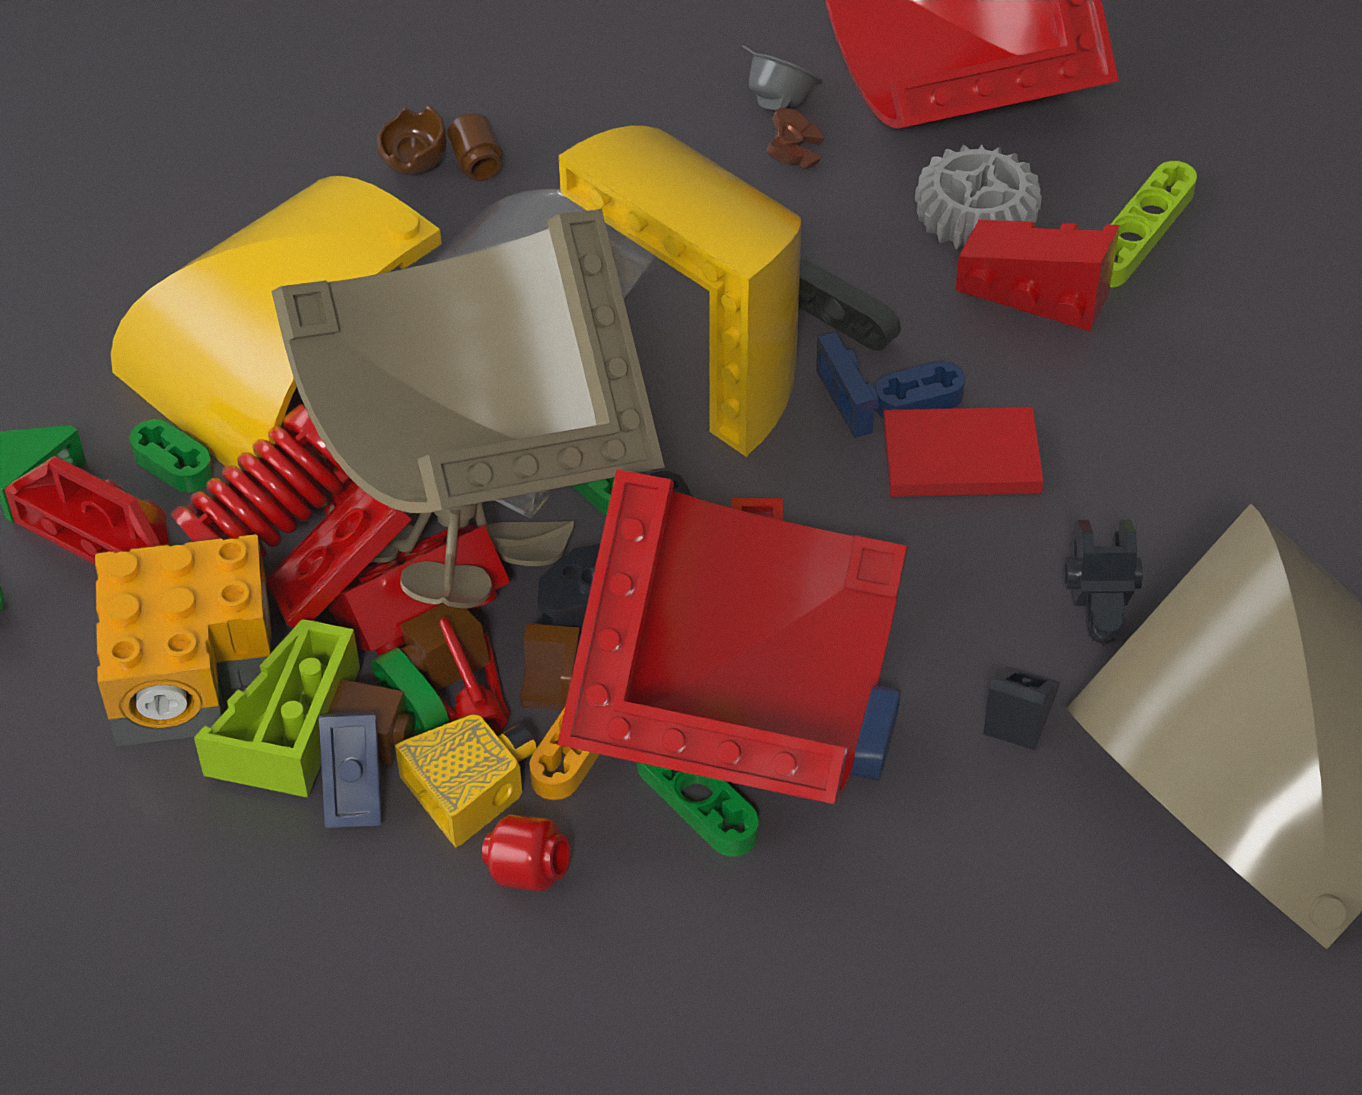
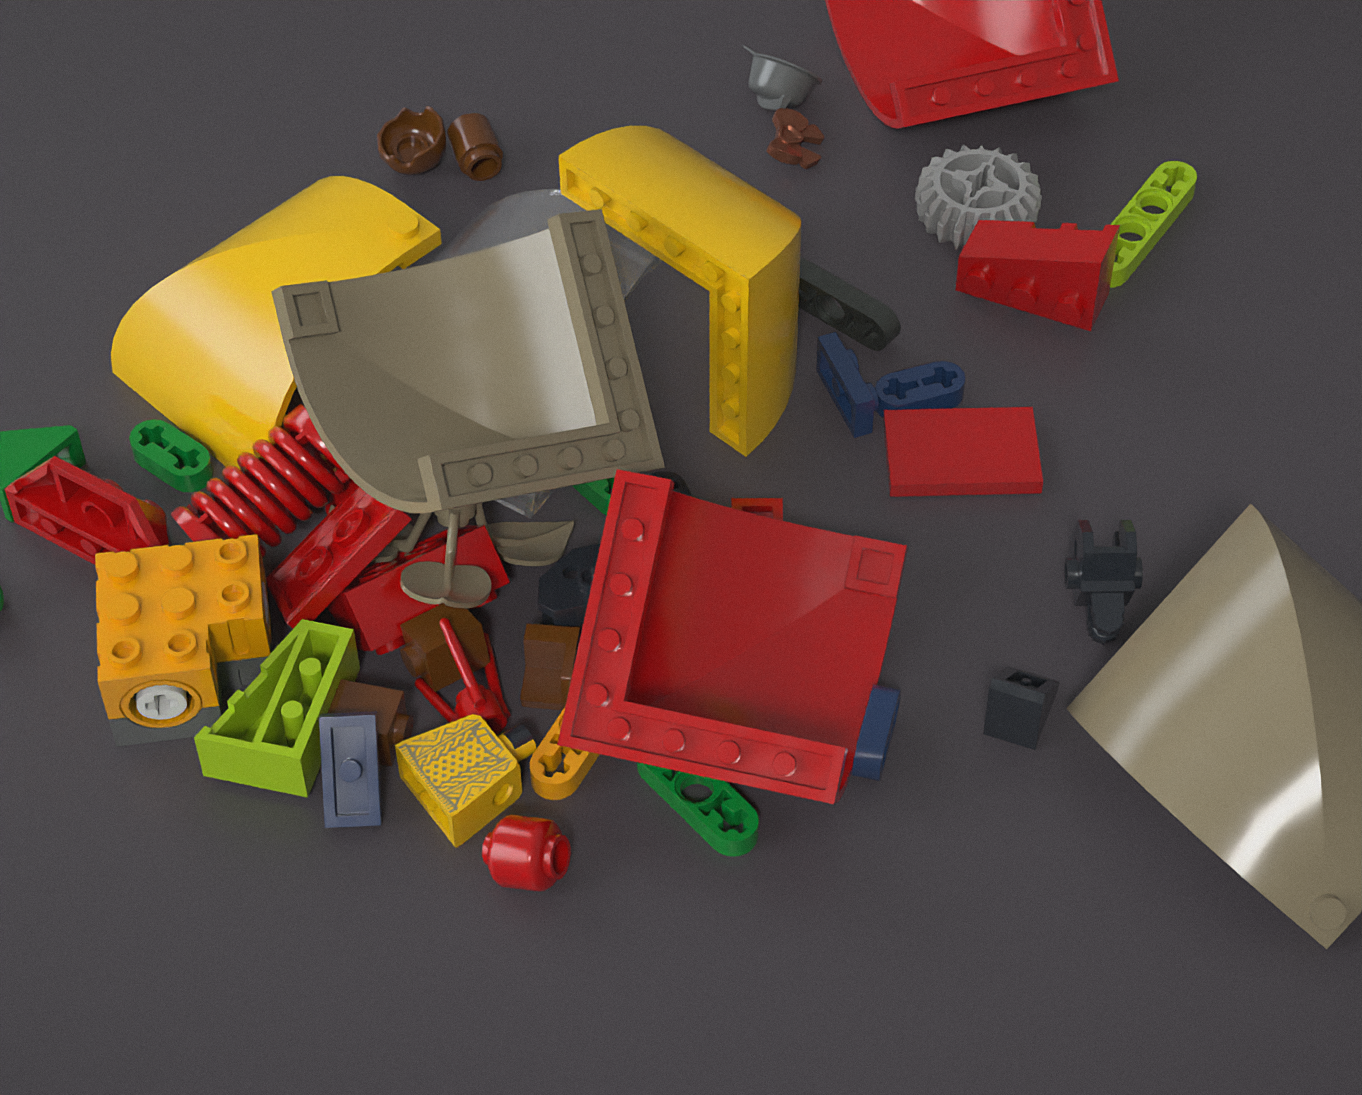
green beam [371,647,449,735] -> none

